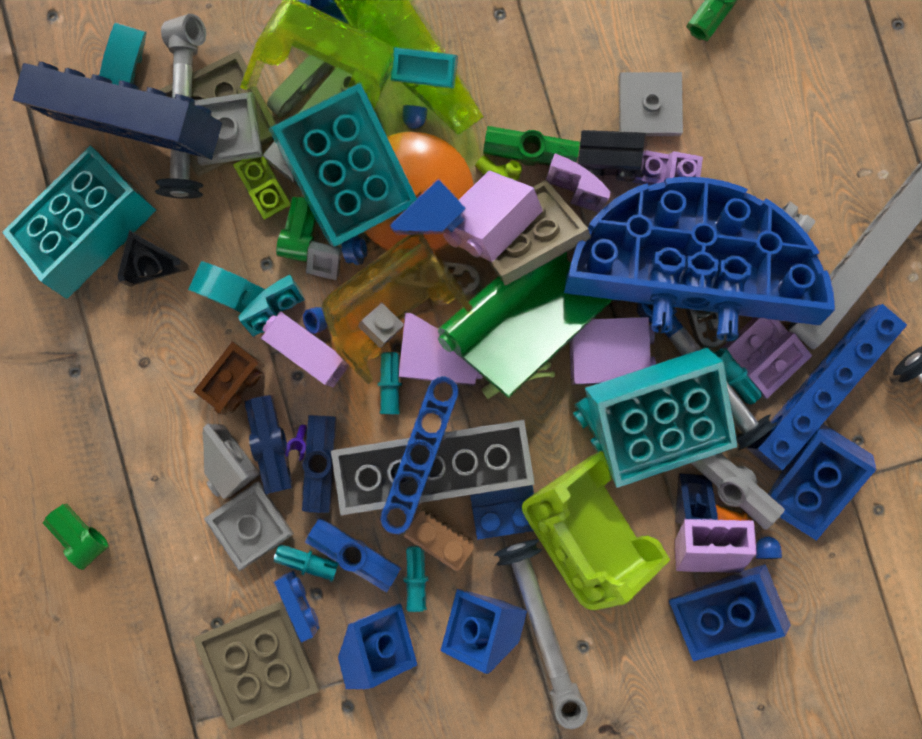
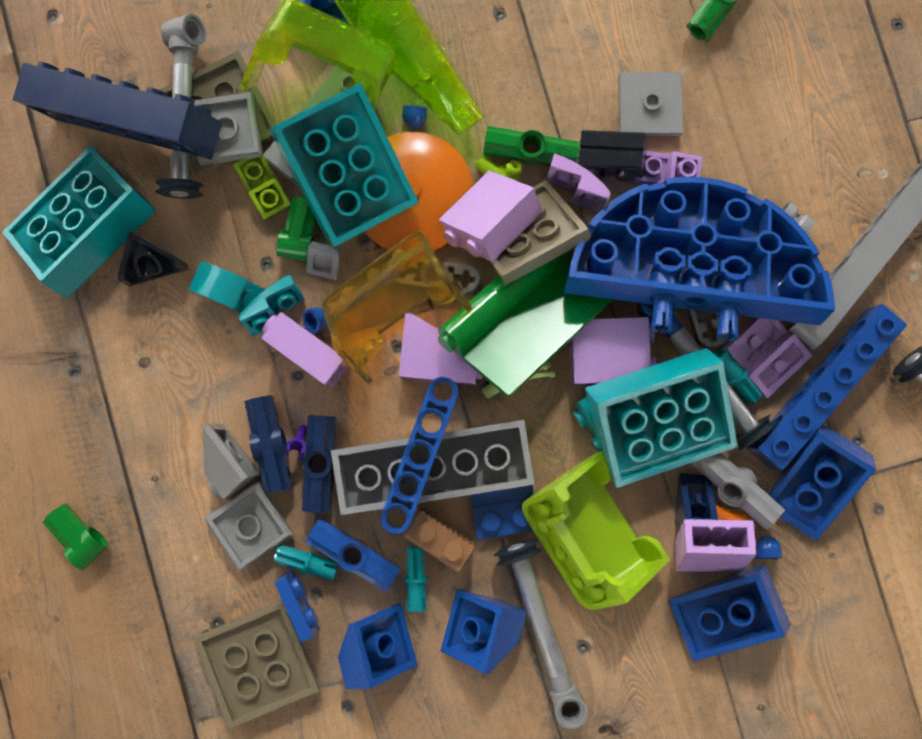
teal slope [99,23,147,85] -> none
reddish brown bracket [193,341,264,415] -> none
beam [267,41,340,117] -> none
blue plate [342,235,368,265] -> none
light grey plate [358,303,404,348] -> none
teal axle [377,352,402,414] -> none
teal tile [390,47,458,89] -> none
blue slope [390,179,466,235] -> none

